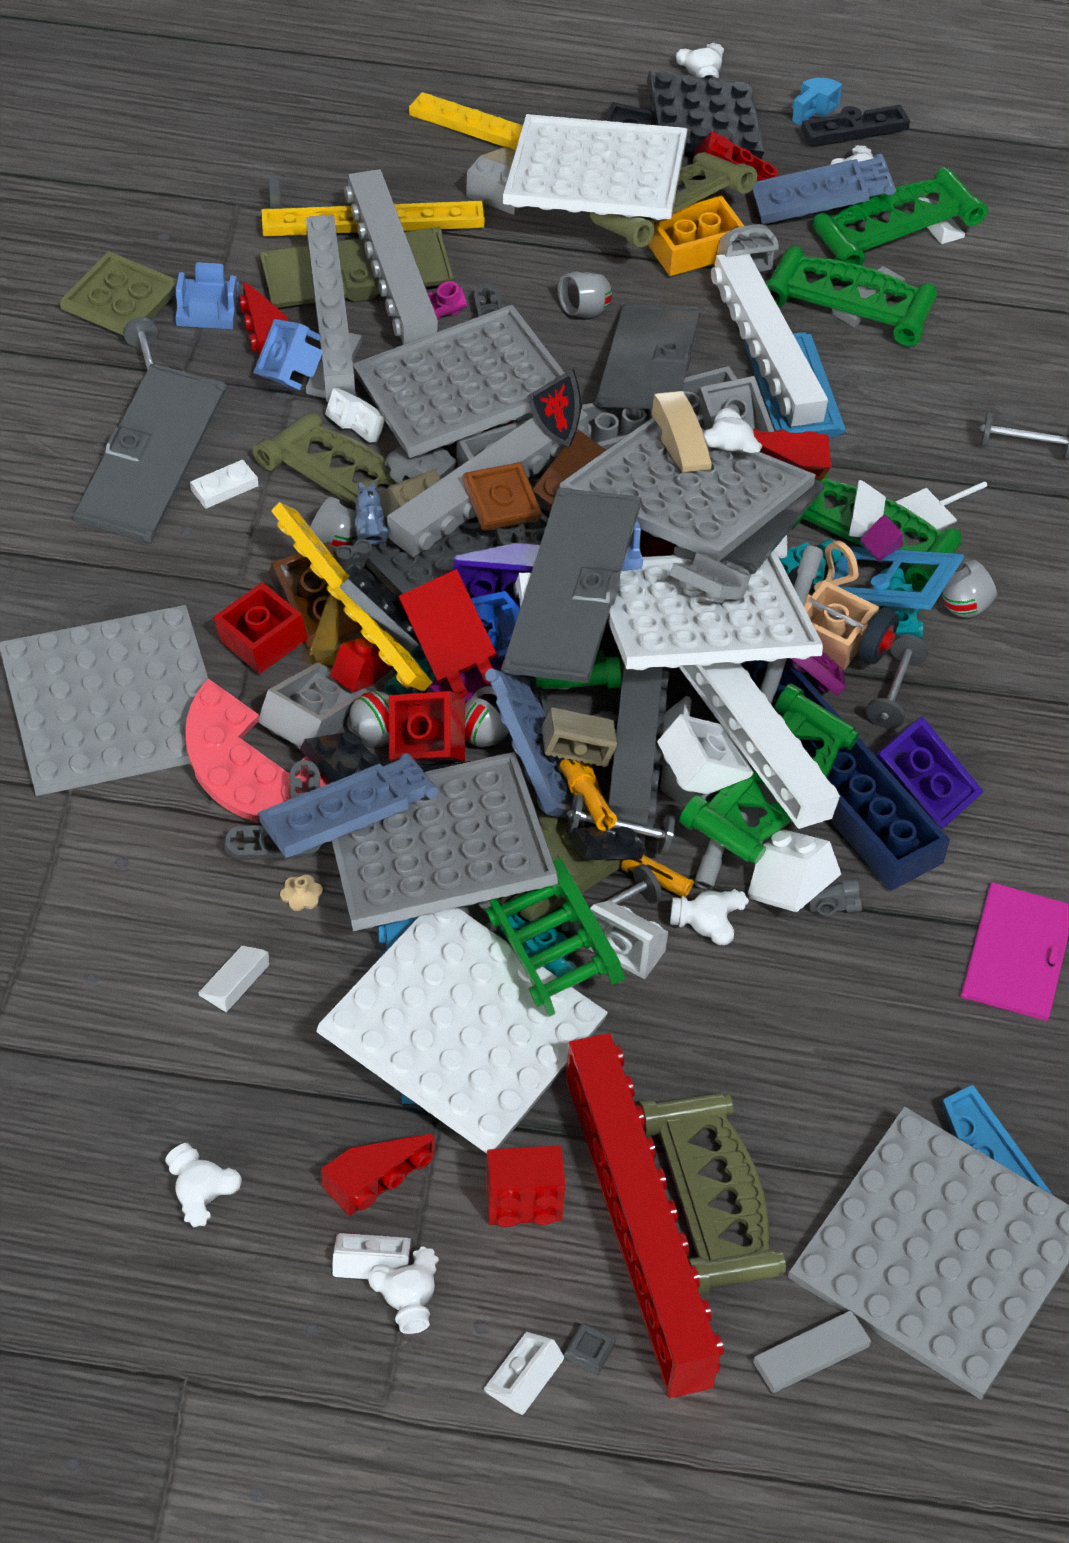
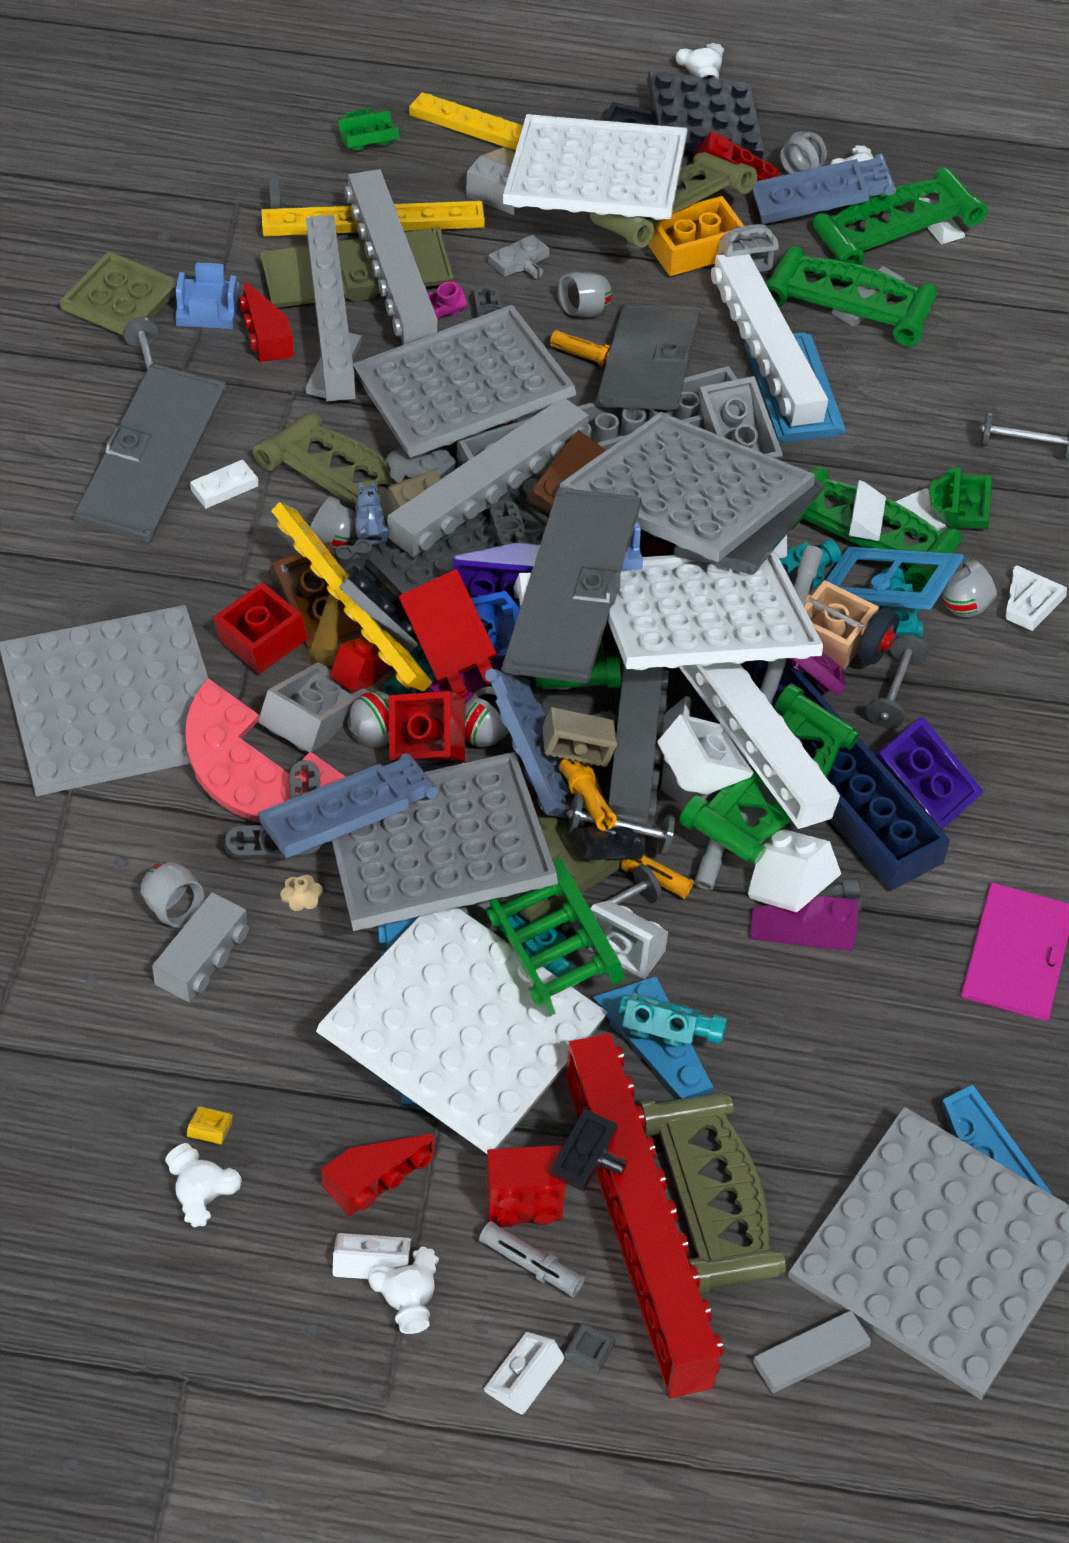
white slope [198,946,269,1012] -> none
medium blue panel [253,319,323,390] -> none
black plate [300,732,384,782] -> none
white slope [325,388,385,443] -> none
dark orange tile [462,462,542,531] -> none
shield [527,369,582,447] -> none
tan slope [652,391,712,472] -> none
light grey slope [670,553,751,603] -> none
white animal [670,889,749,946] -> none
white animal [703,408,762,453] -> none
red slope [753,429,831,480] -> none
dark azure brick [792,78,843,126] -> none
black hinge [801,105,910,146] -> none
light nougat piece [814,540,859,591] -> none
magenta slope [860,515,903,562] -> none
none -> light grey helmet [140,862,205,928]
none -> light grey brick [152,892,249,1003]
none -> yellow tile [187,1107,233,1145]
none -> green slope [338,108,400,150]
none -> light grey pin [479,1221,585,1298]
none -> light grey plate [488,235,549,279]
none -> light orange pin [550,330,611,368]
none -> black plate [550,1108,628,1192]
none -> dark azure wing [592,976,714,1100]
none -> teal brick [619,993,728,1047]
none -> magenta slope [750,896,859,951]
none -> light grey helmet [780,131,827,174]
none -> green slope [929,467,992,529]
none -> white wing [1006,565,1067,631]

